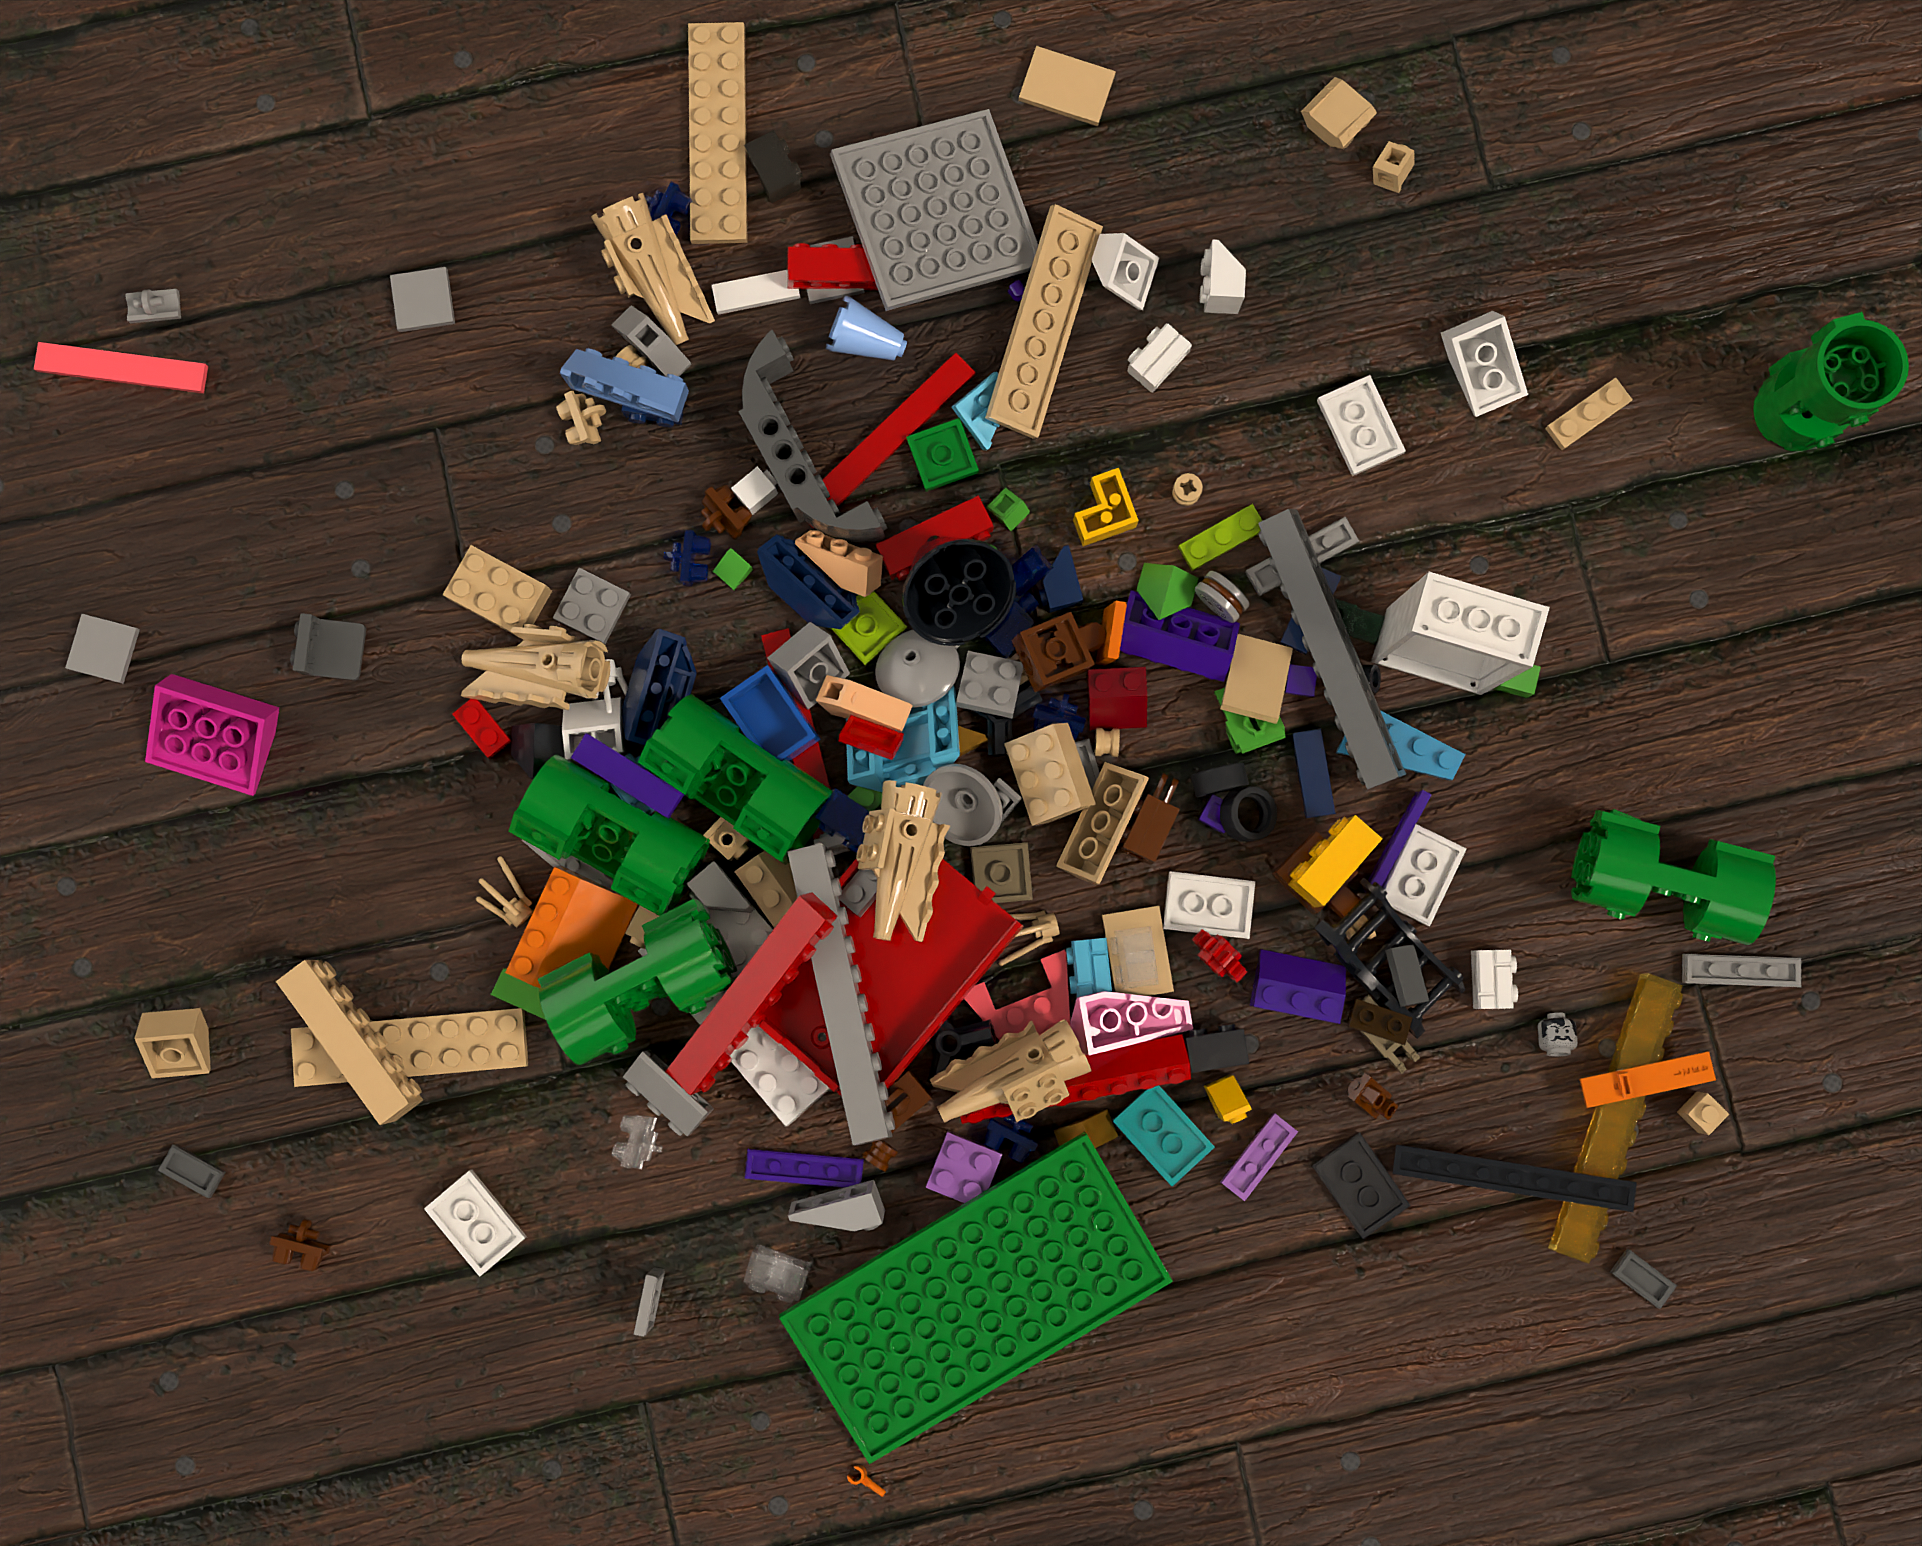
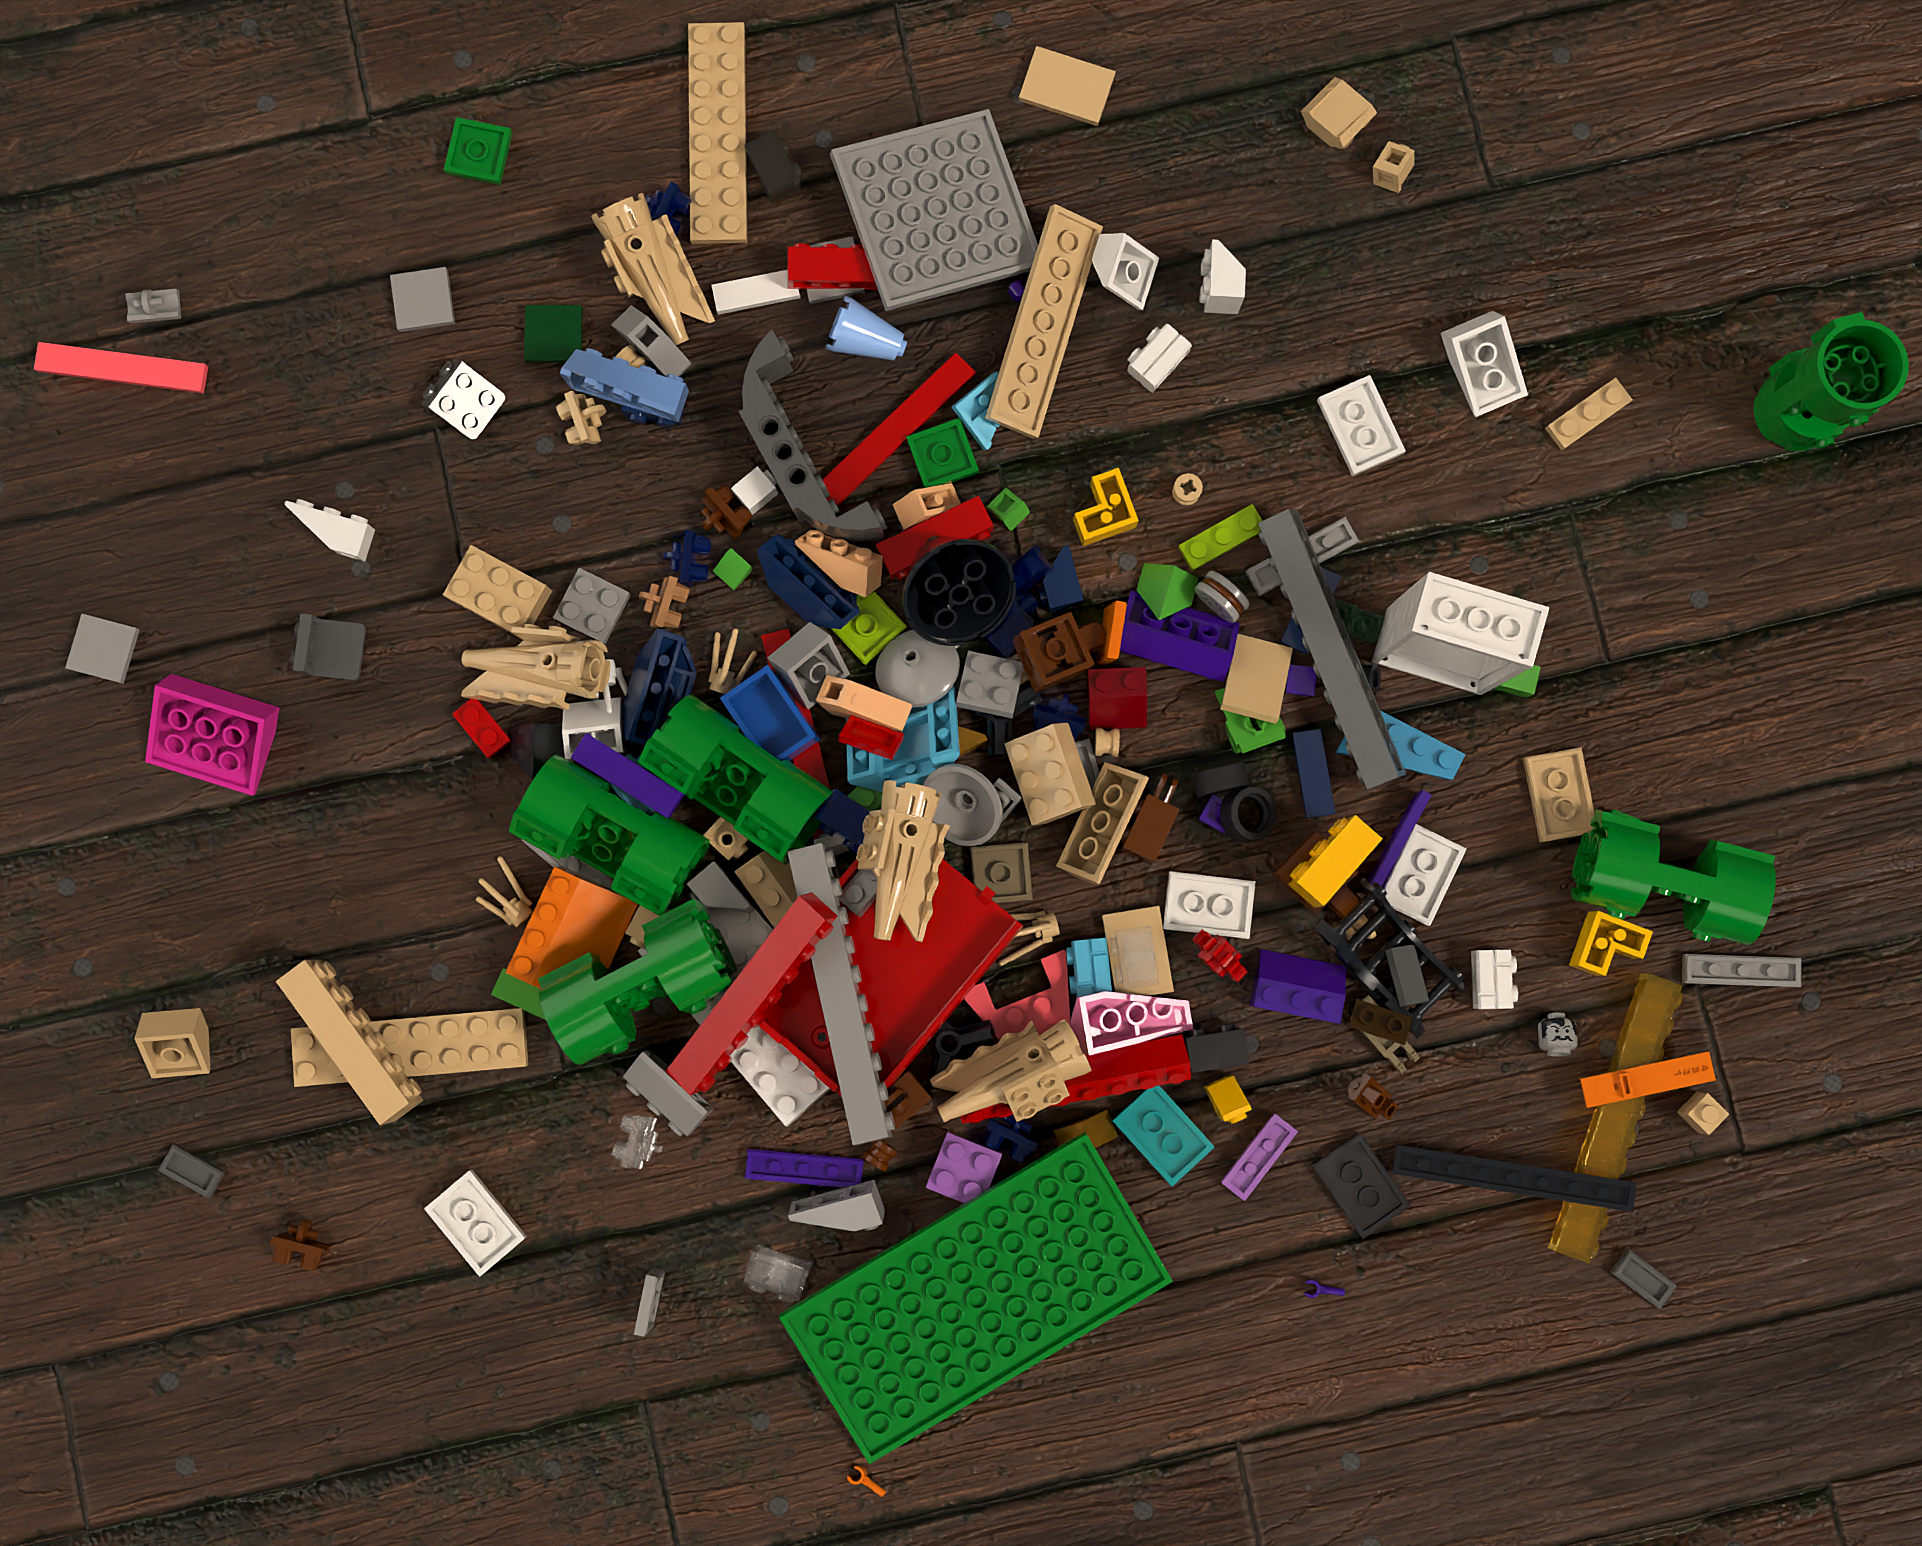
none -> white slope [285,499,375,562]
none -> bracket [421,359,505,439]
none -> green plate [444,117,513,185]
none -> dark green tile [524,305,583,363]
none -> medium nougat hips [639,576,690,629]
none -> tan plant [708,628,757,694]
none -> light nougat slope [893,483,961,530]
none -> dark purple hand [1304,1278,1345,1298]
none -> tan tile [1523,748,1595,842]
none -> yellow brick [1569,911,1653,976]

